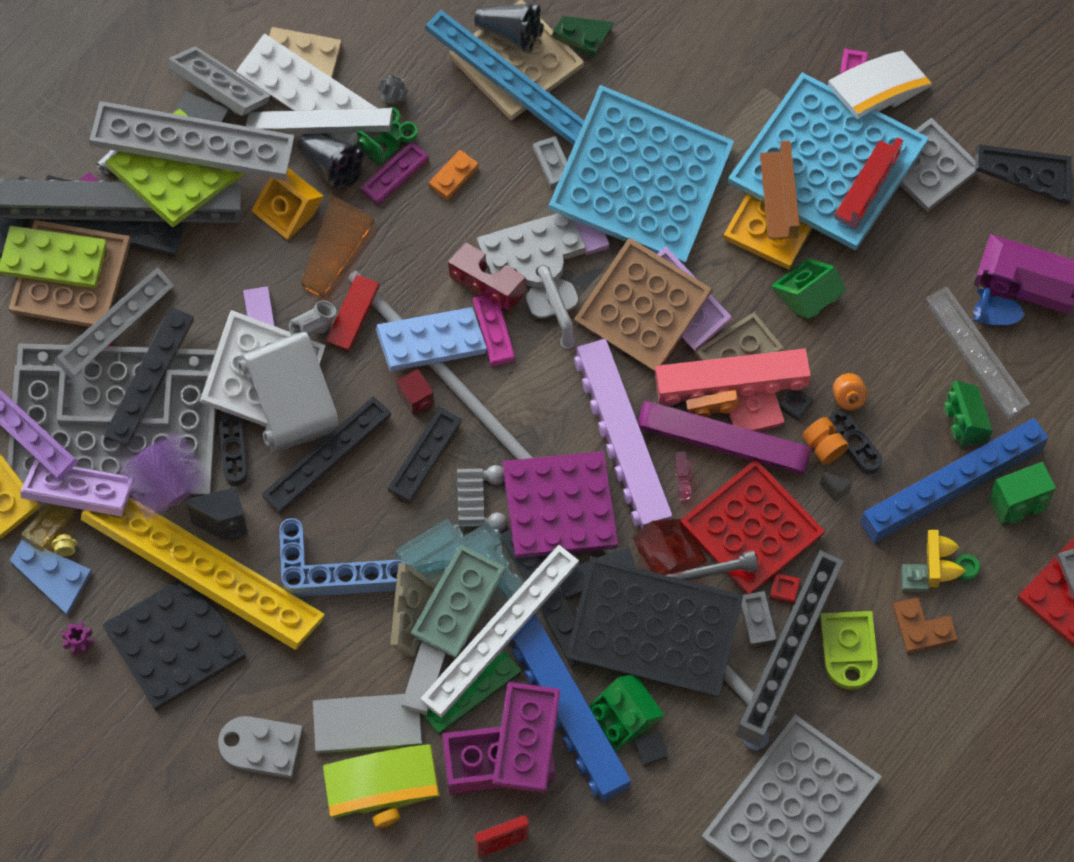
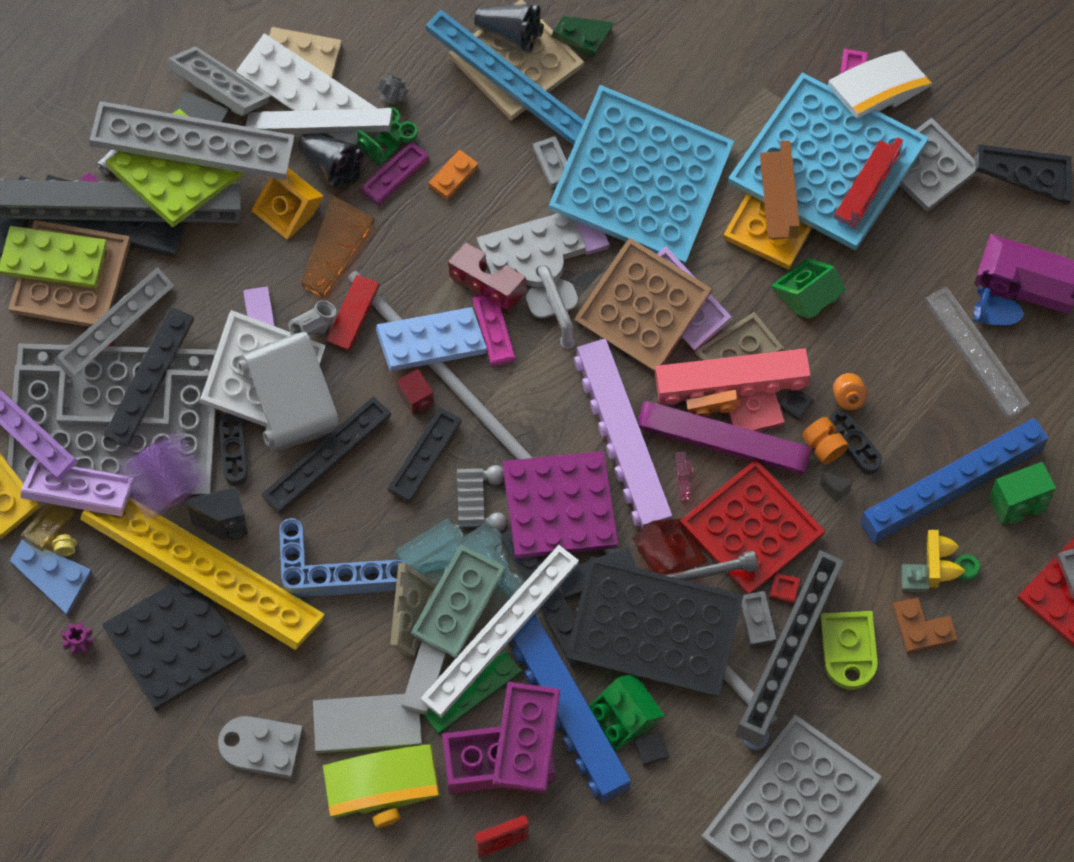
green slope [943,381,993,447] -> none

